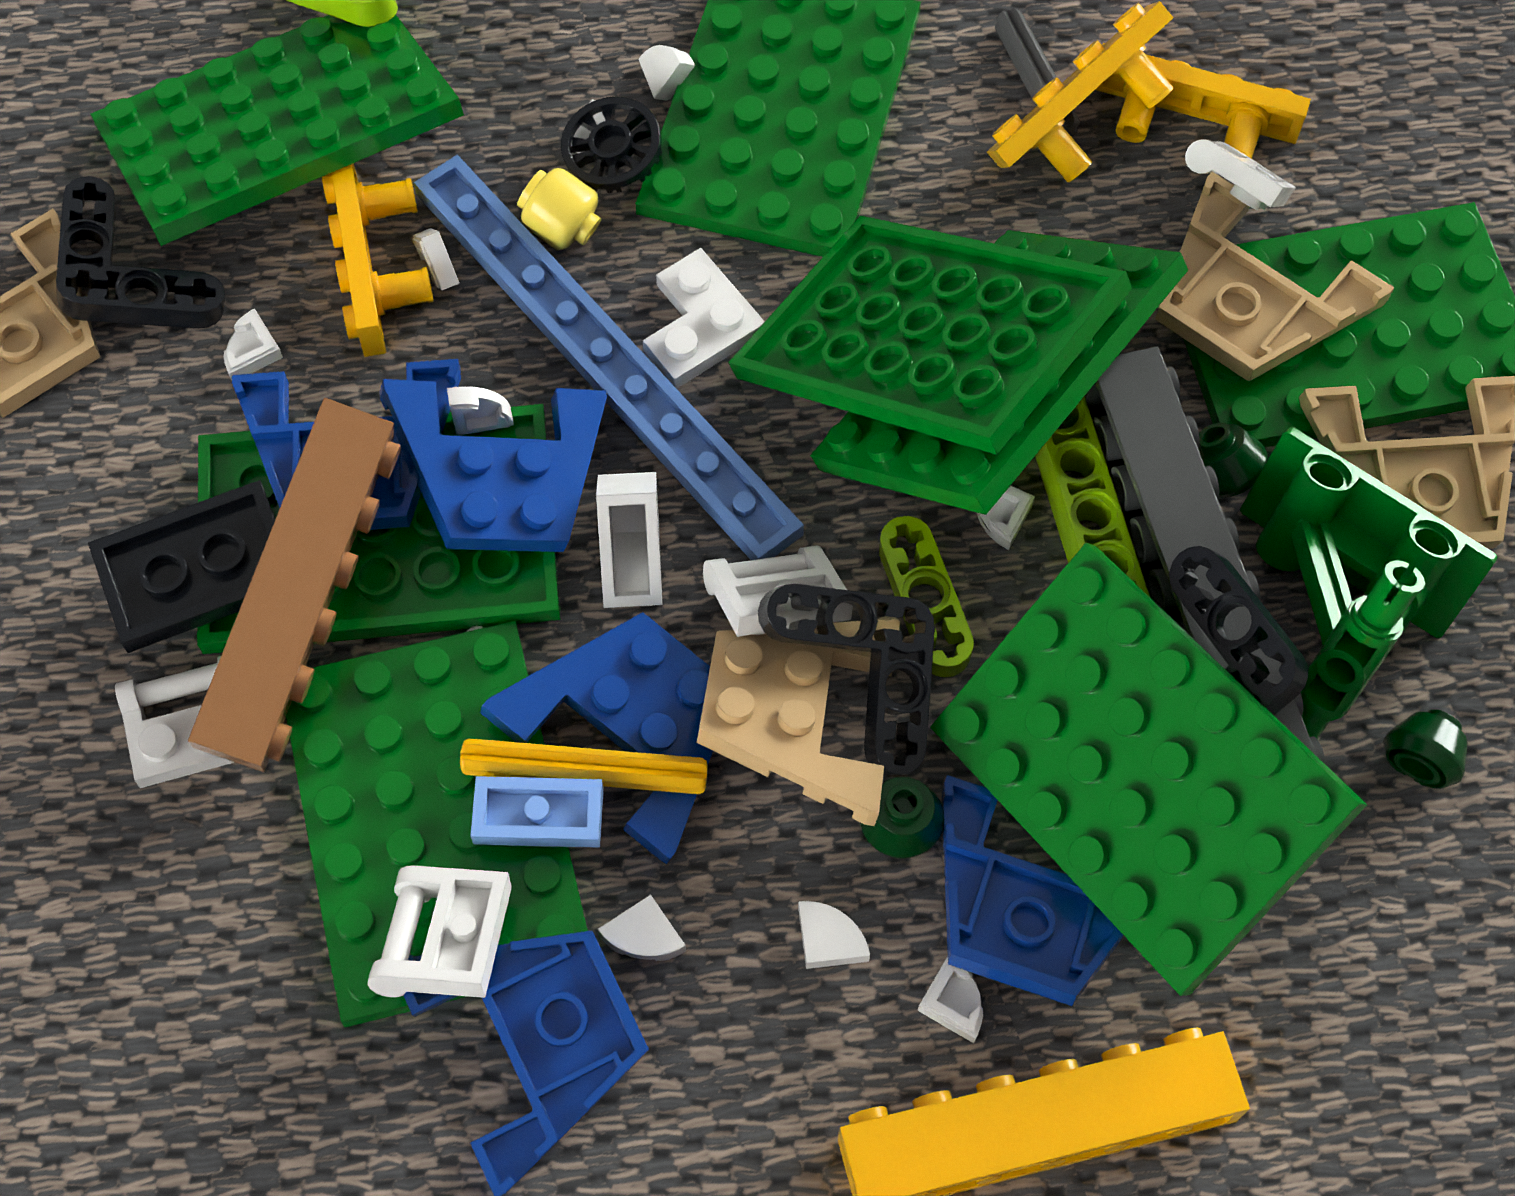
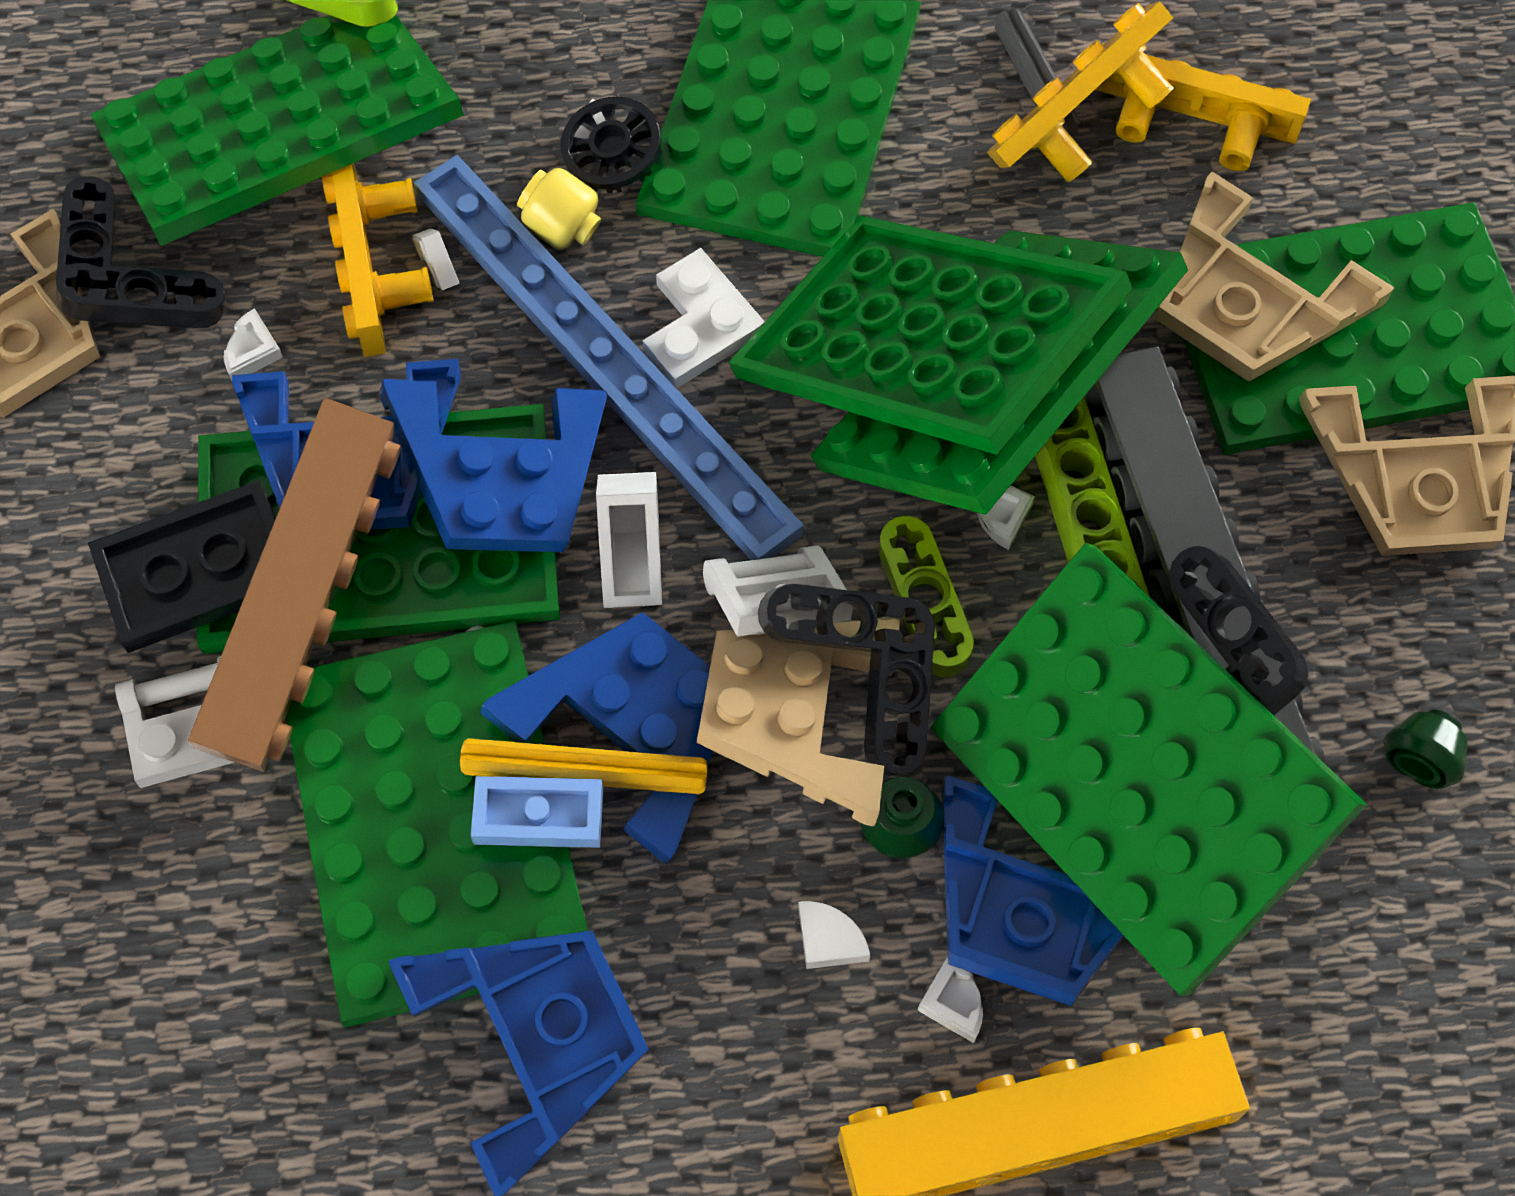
white plate [368,866,512,998] -> none
white tile [447,387,514,435] -> none
white tile [597,895,686,961] -> none
white tile [638,45,695,101] -> none
white plate [1185,139,1296,210] -> none
dark green cone [1198,423,1268,498] -> none
green plate [1240,427,1497,740] -> none

